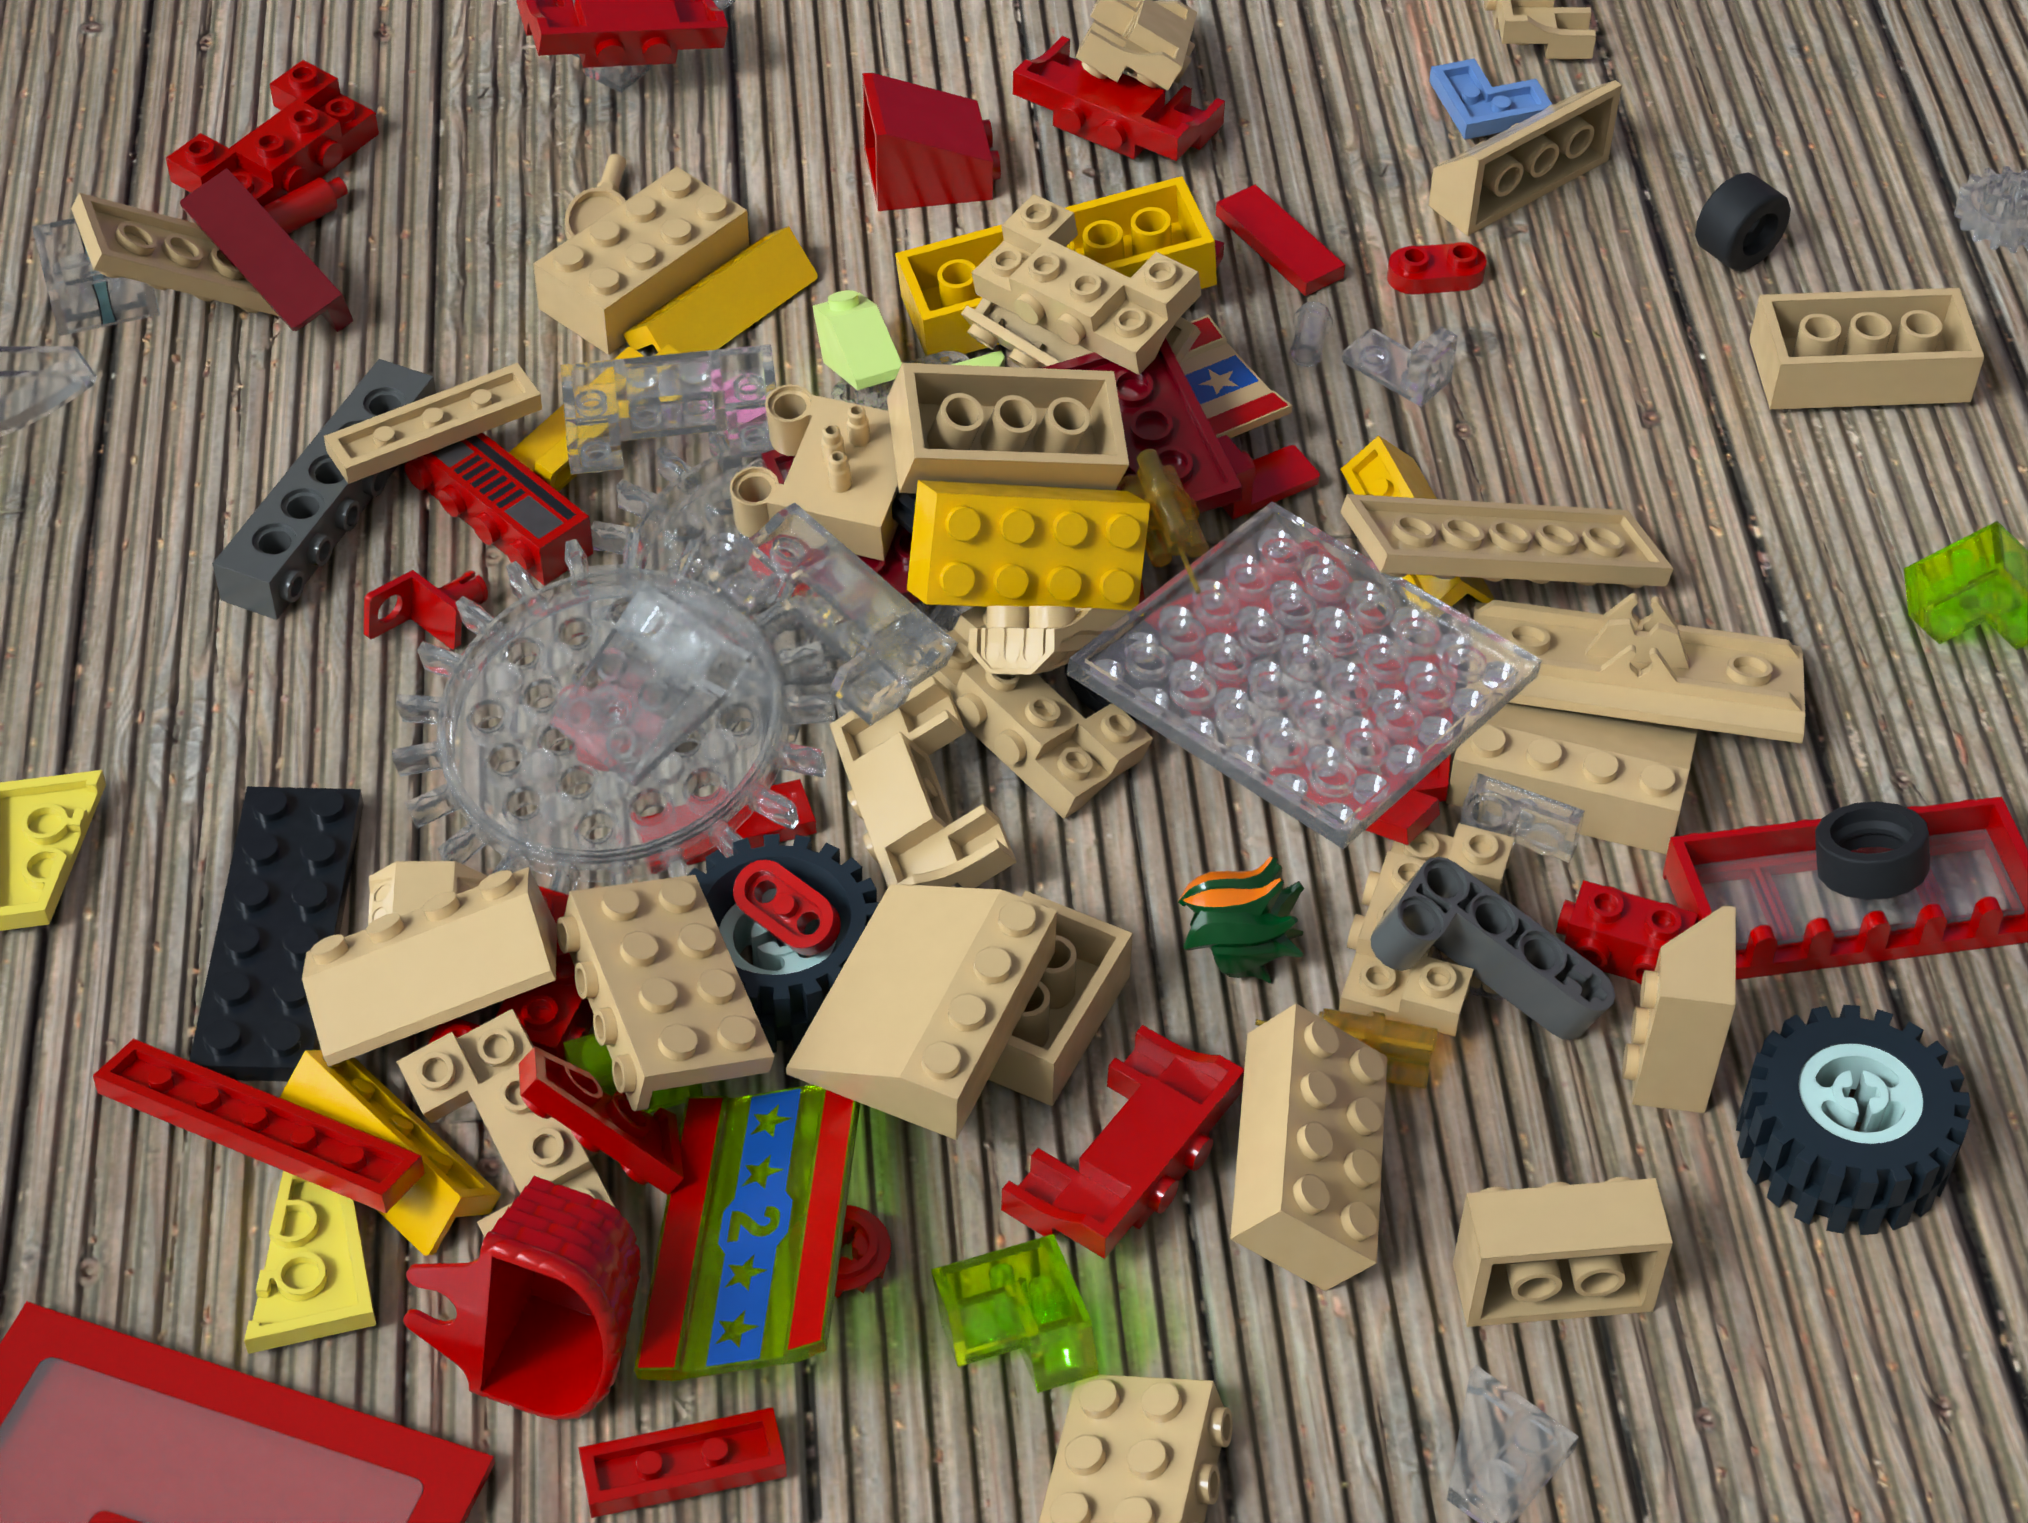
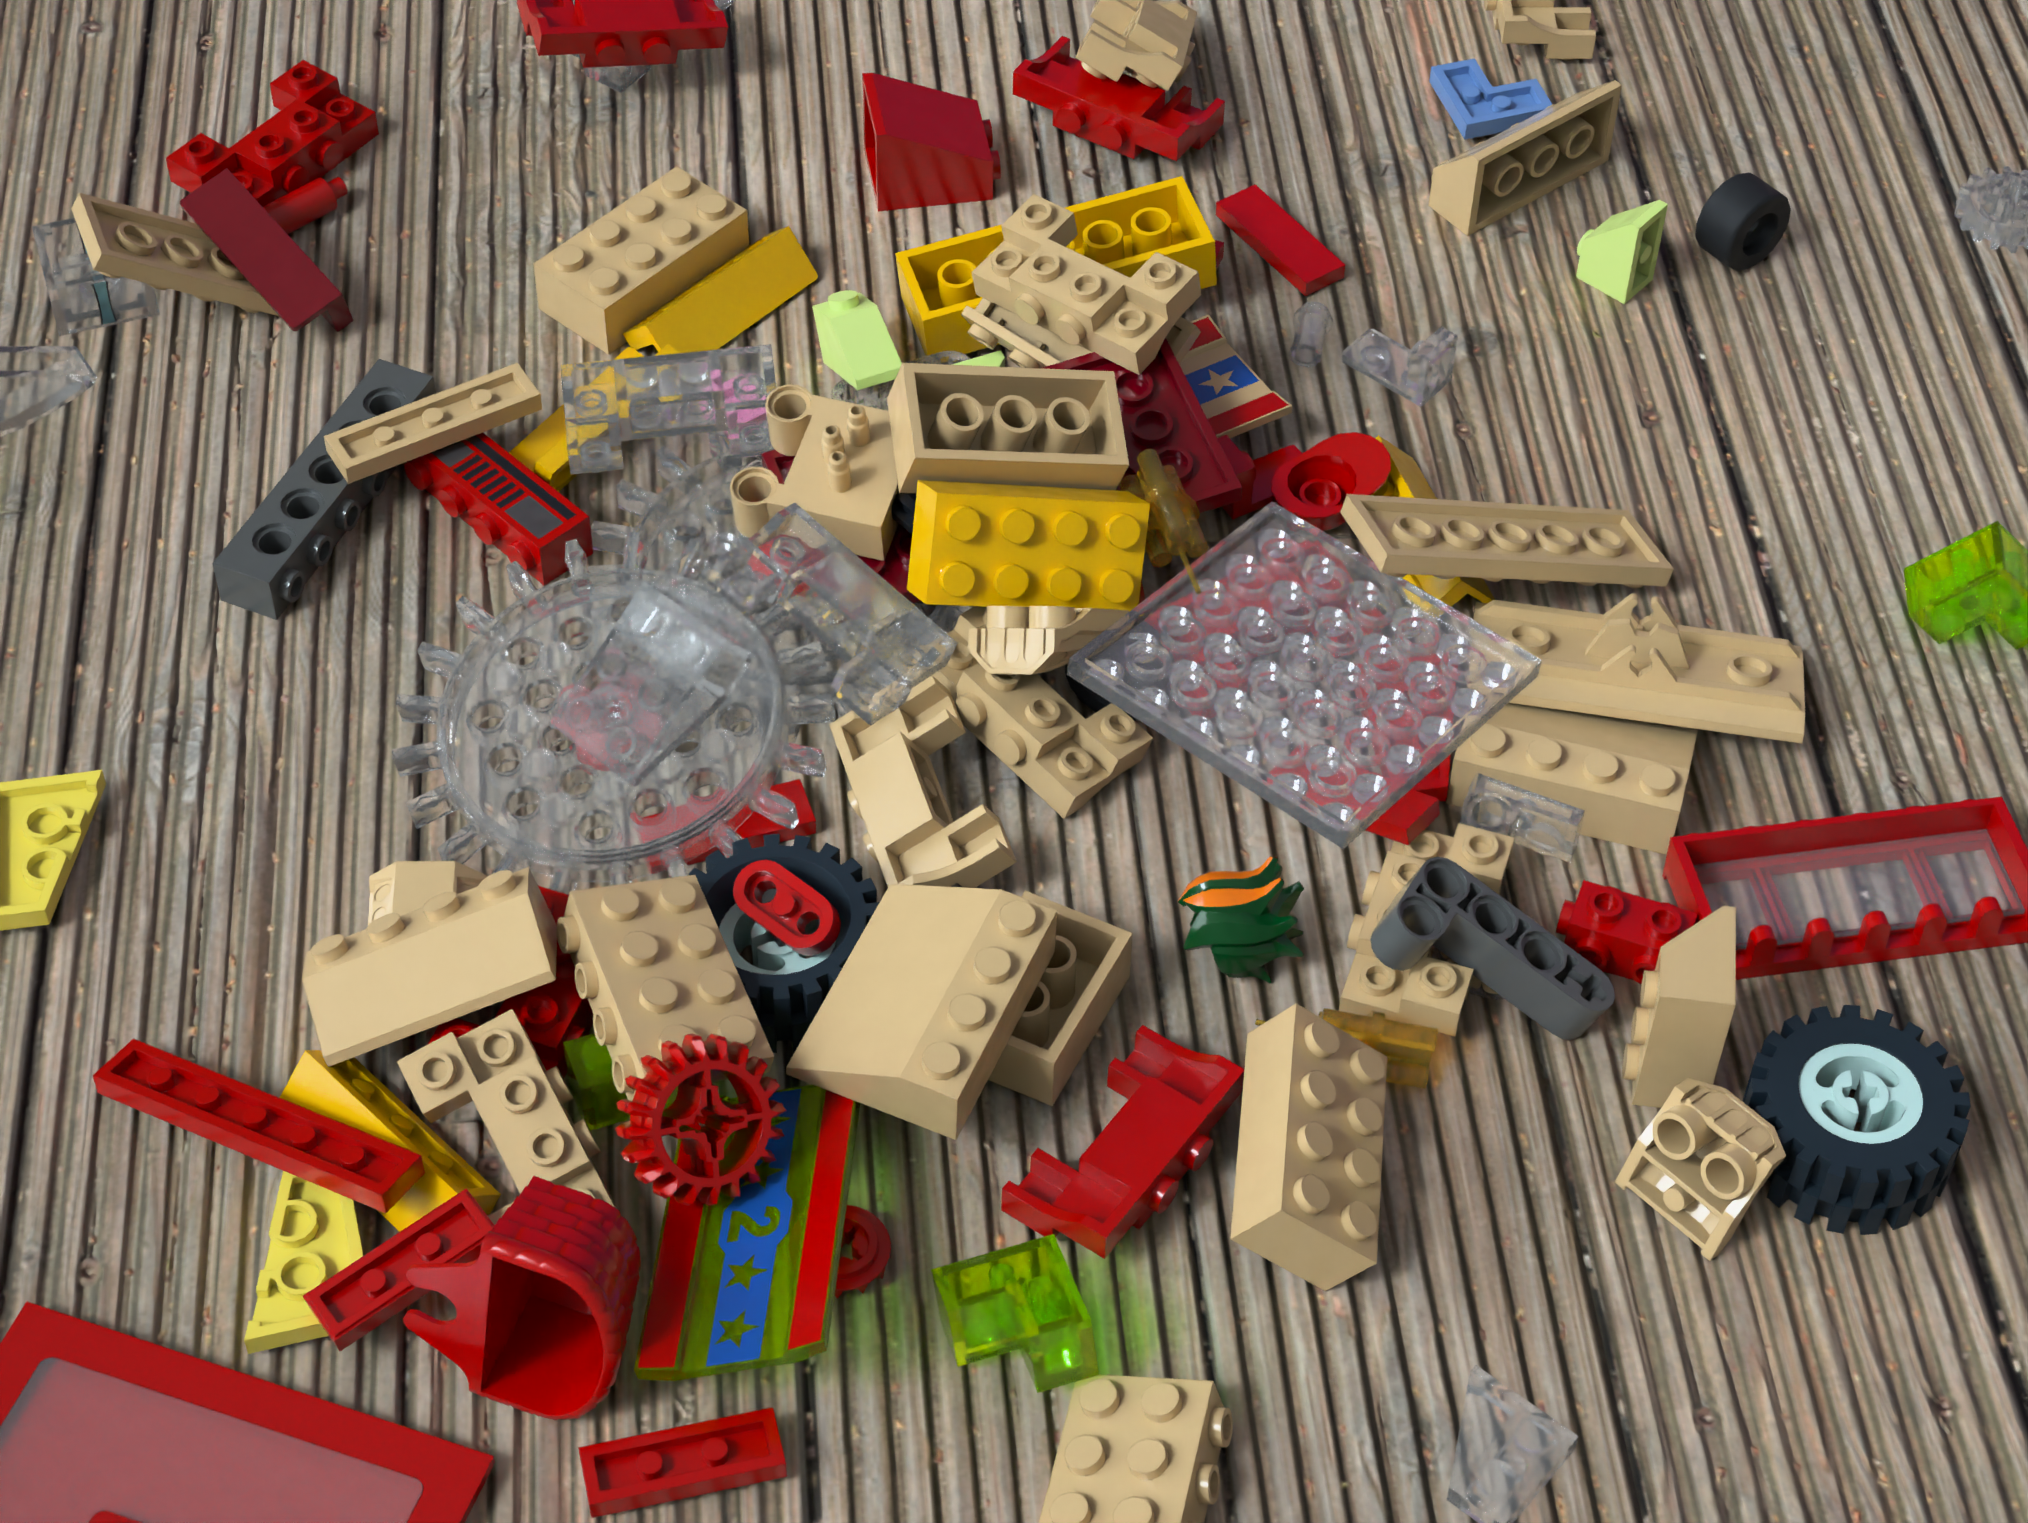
black plate [189,786,364,1082] -> none
red bracket [364,570,488,650] -> none
red wing [519,1046,684,1195] -> none
tan piece [564,154,627,240] -> none
red plate [1387,242,1487,295] -> none
tan brick [1453,1177,1673,1327] -> none
tan brick [1749,288,1984,410] -> none
black tyre [1815,801,1930,900] -> none
none -> red tile [303,1188,495,1351]
none -> red gear [614,1033,786,1206]
none -> red piece [1271,432,1391,531]
none -> yellowish green slope [1576,200,1668,304]
none -> tan slope [1615,1078,1786,1261]

